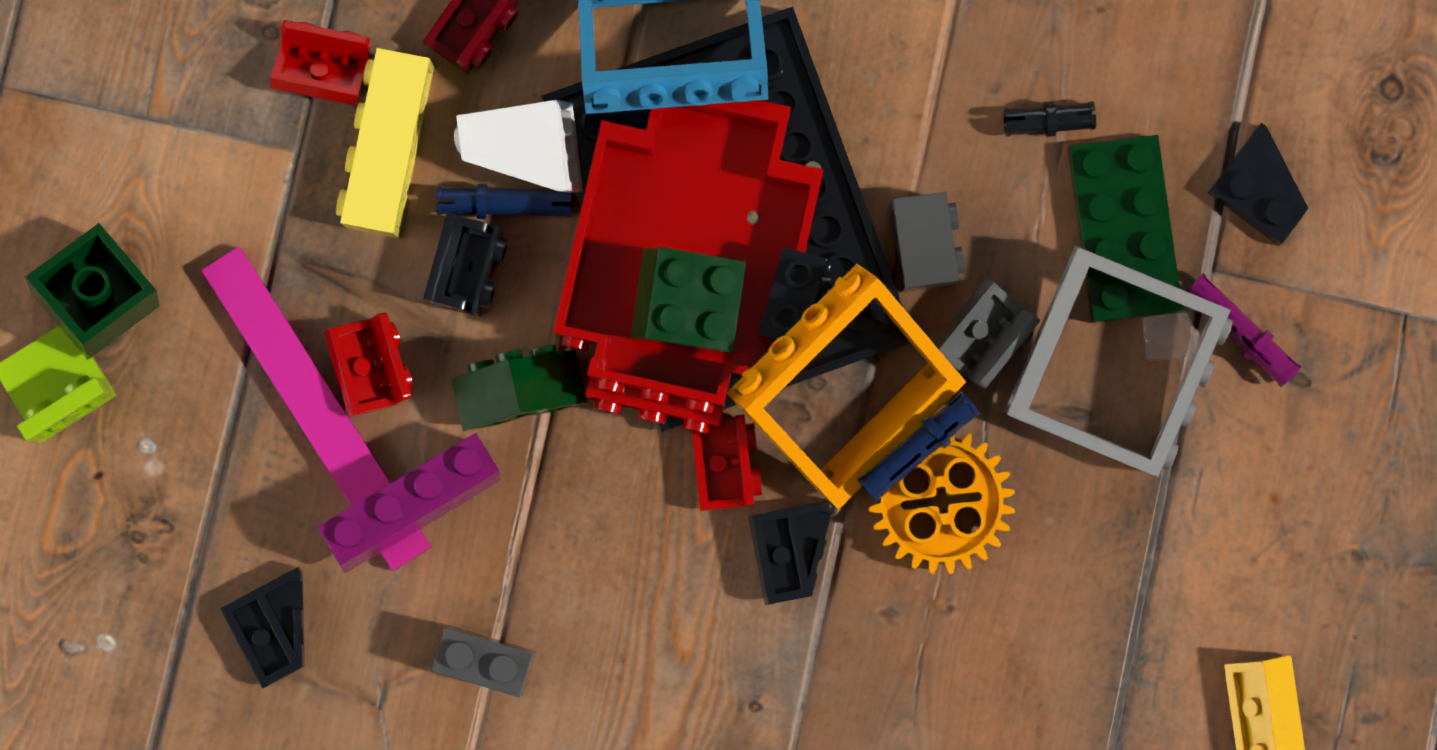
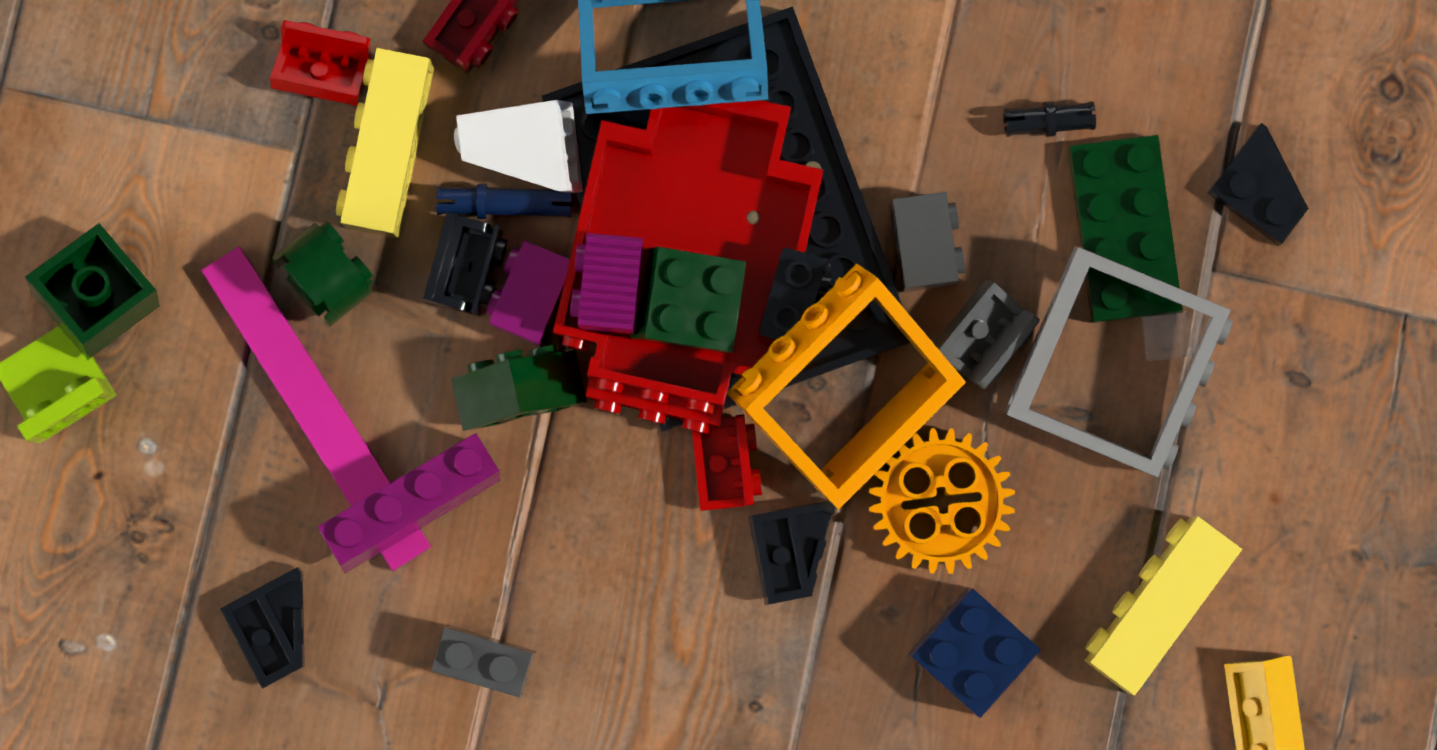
red bracket [324,312,413,418] -> none
dark blue pin [857,392,980,502] -> none
magenta pin [1186,273,1301,387] -> none
none -> dark green brick [272,221,373,327]
none -> magenta brick [486,240,570,347]
none -> magenta brick [570,233,644,334]
none -> dark blue brick [908,587,1041,718]
none -> light yellow brick [1084,516,1242,696]

